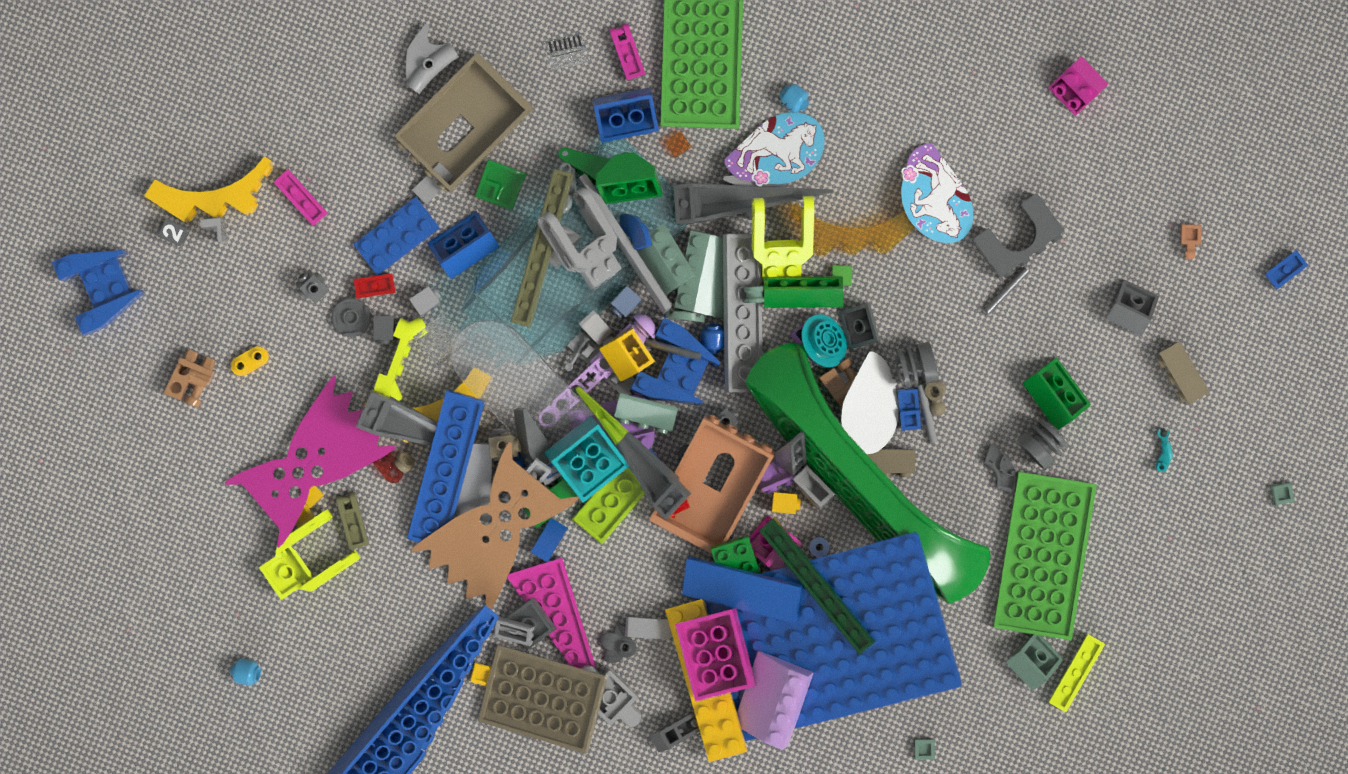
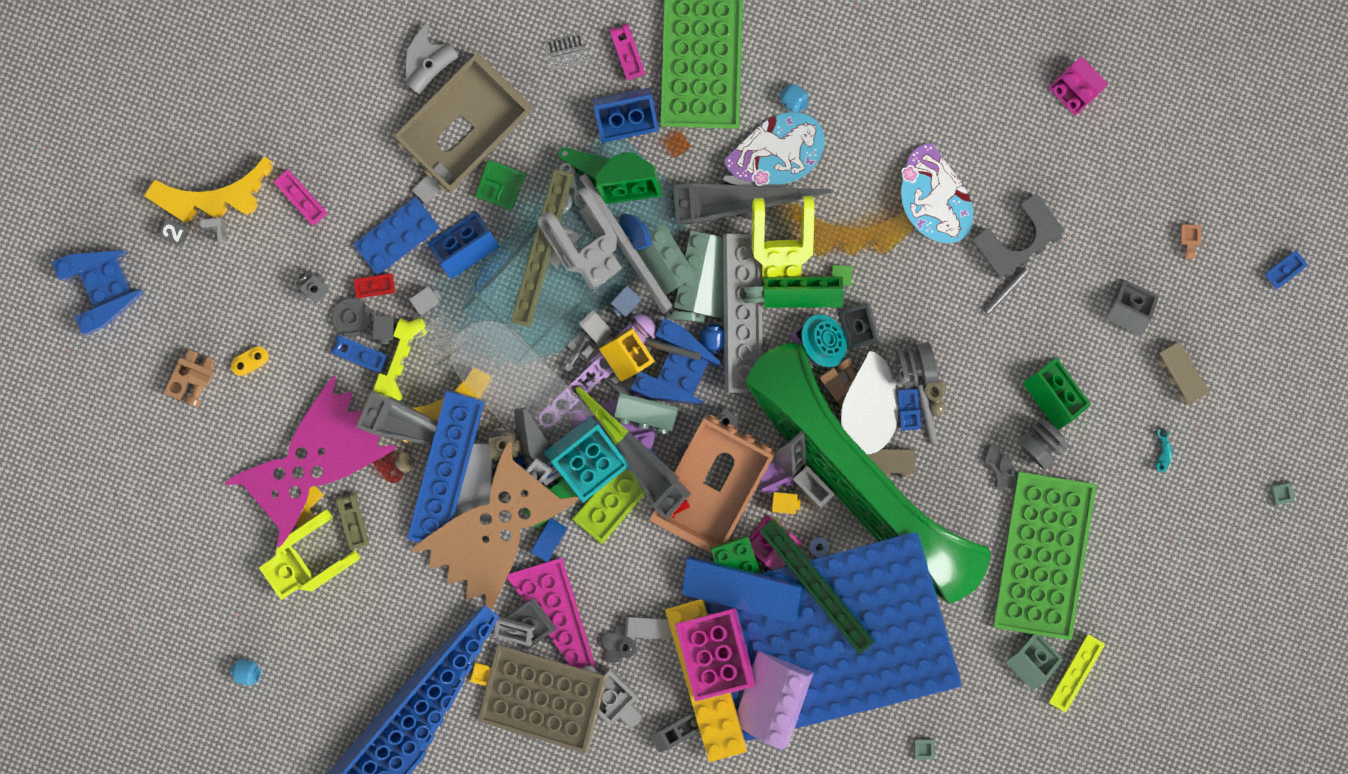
none -> blue plate [330,334,388,373]

